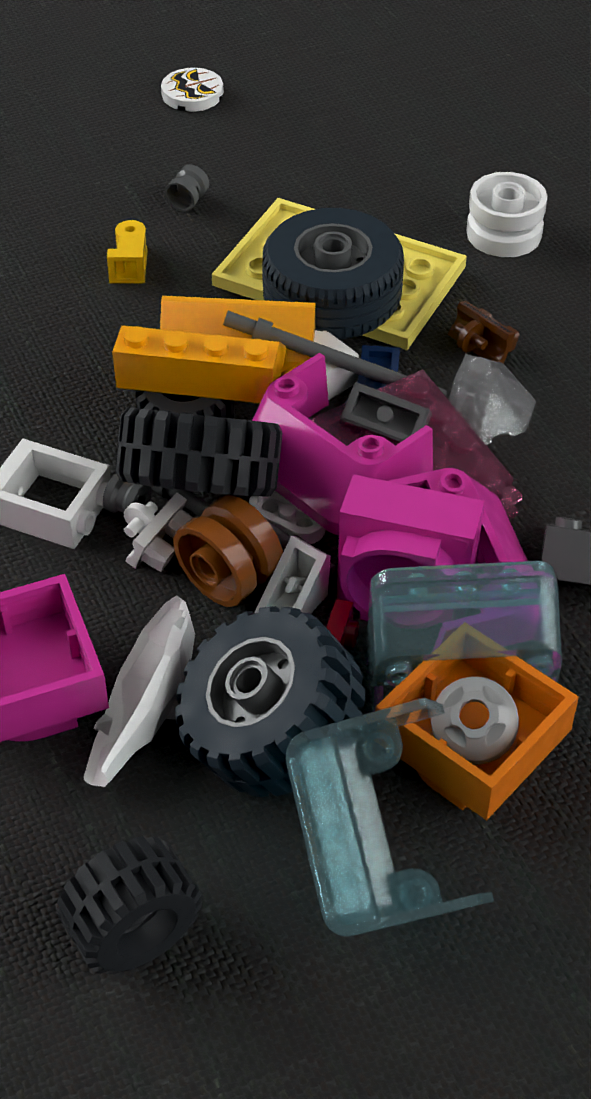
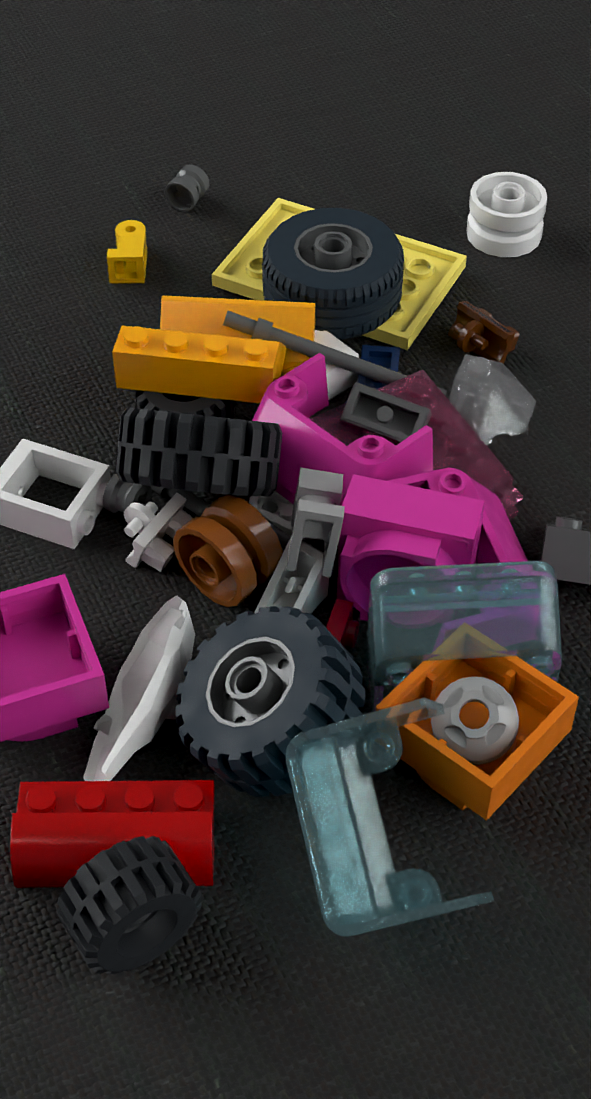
white tile [161,68,224,112] -> none
none -> red brick [10,780,215,888]
none -> light grey piece [286,467,345,577]

